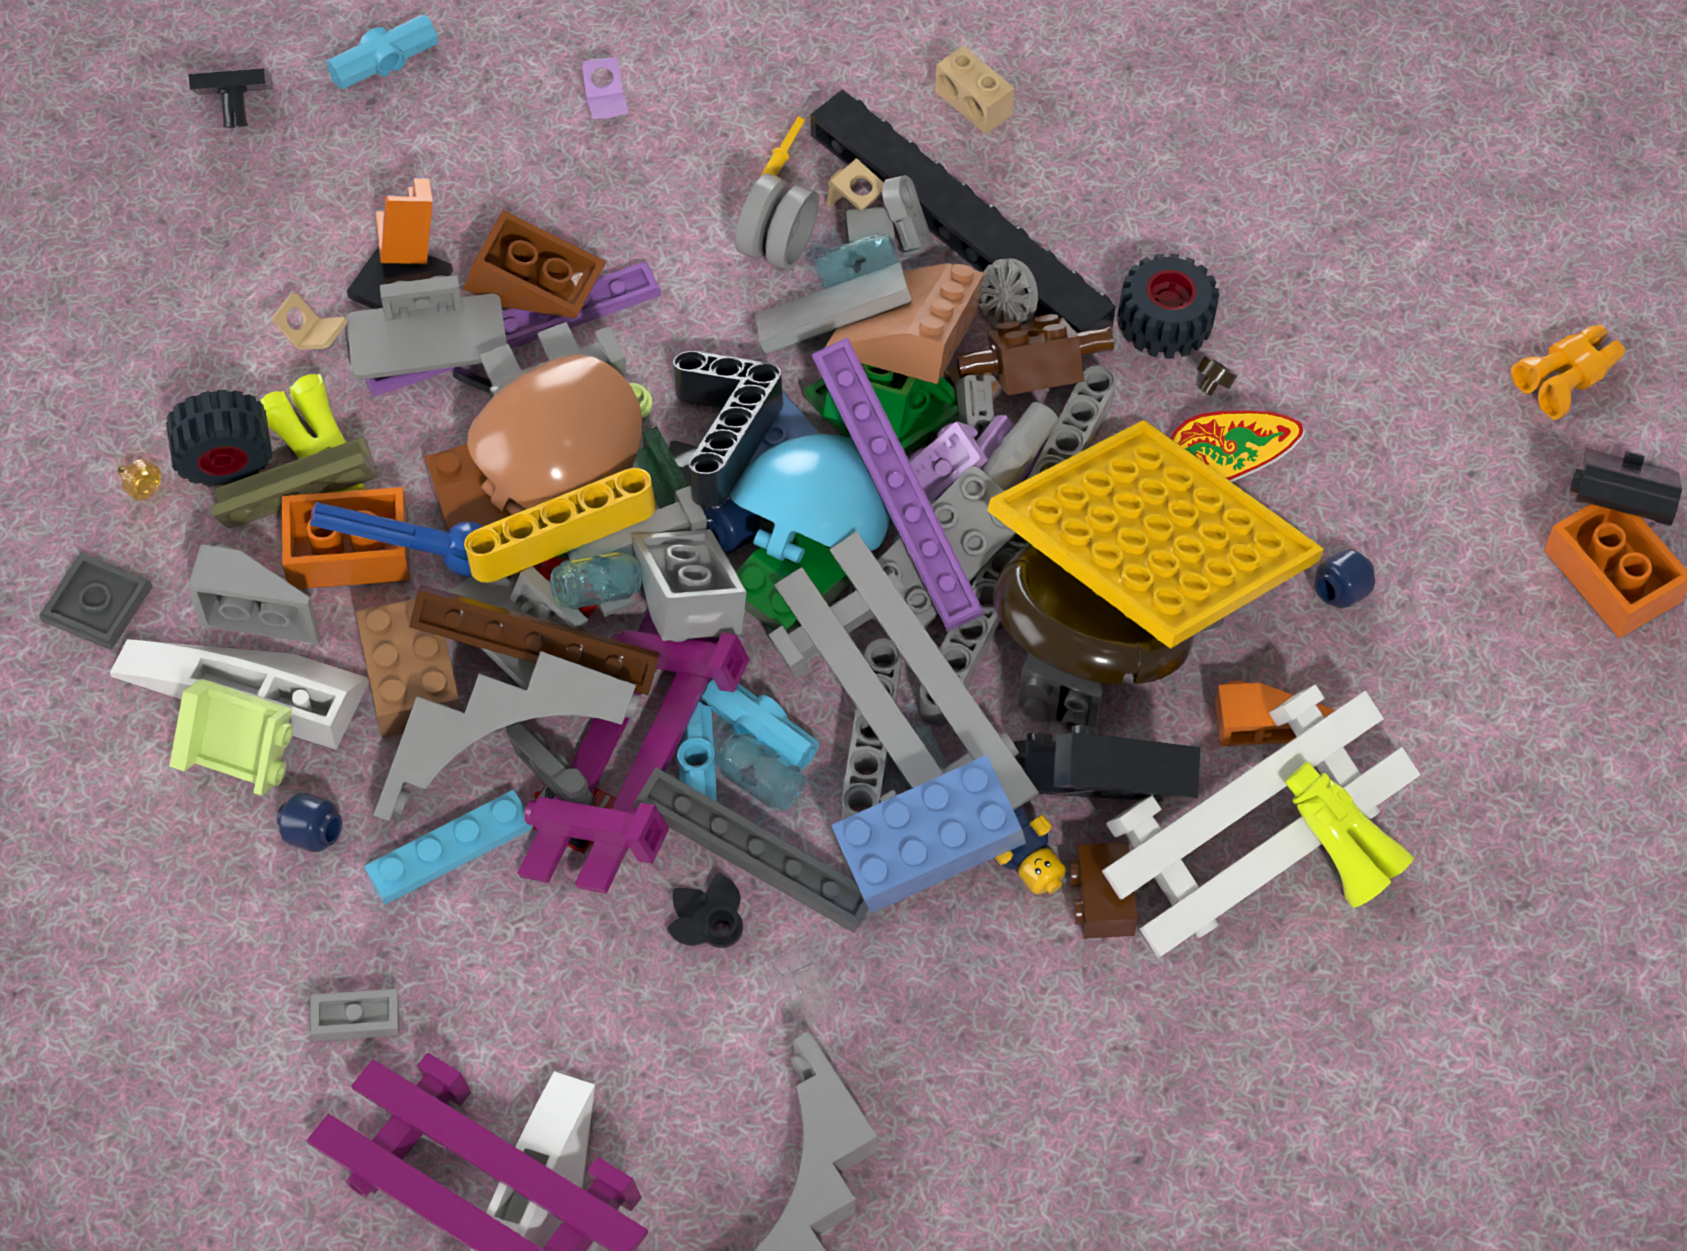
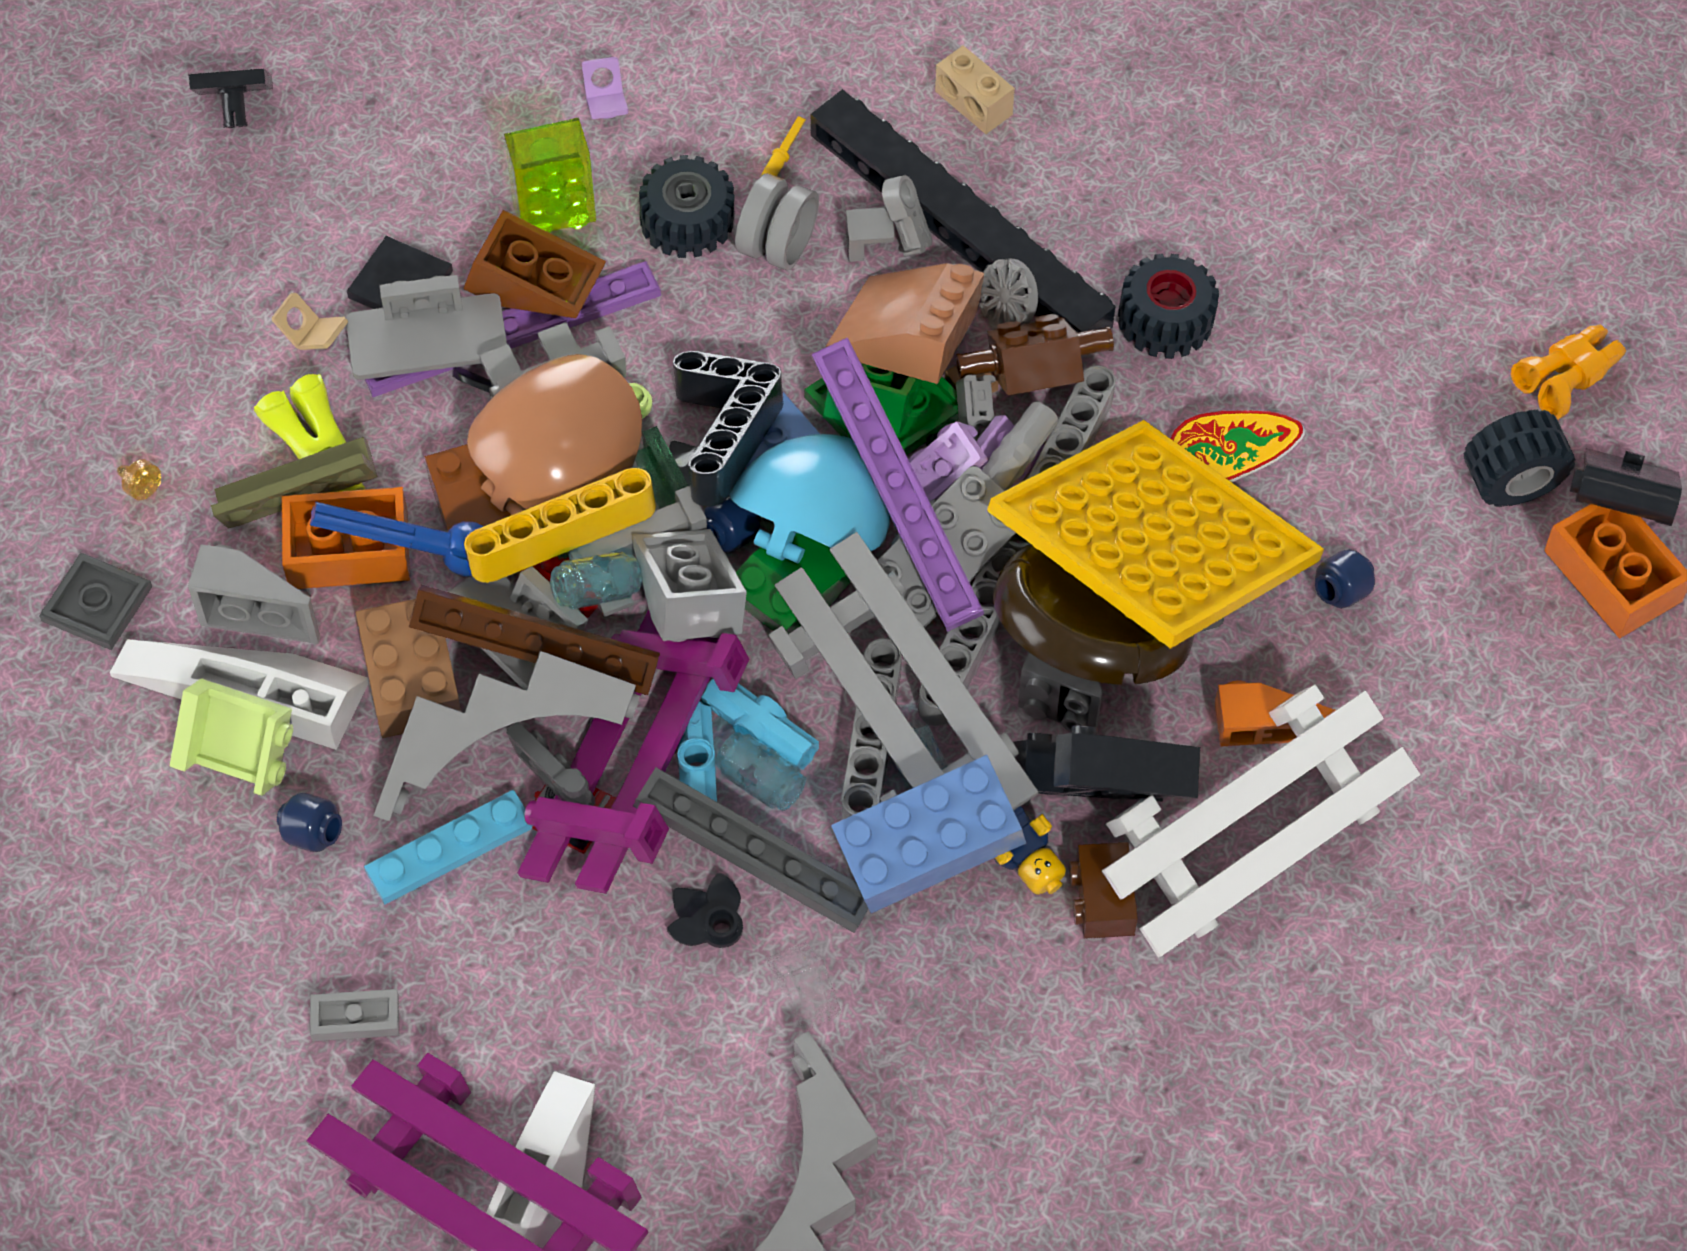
black wheel [166,390,272,486] -> none
medium azure piece [326,15,439,90] -> none
orange panel [375,178,433,264] -> none
light grey tile [755,262,912,354] -> none
clear light blue piece [816,233,900,289] -> none
tan bracket [826,159,884,211] -> none
dark brown tile [1196,355,1238,396] -> none
neon yellow piece [1284,761,1414,908] -> none
none -> clear neon green brick [504,117,596,233]
none -> black wheel [639,155,735,258]
none -> black wheel [1463,409,1576,507]

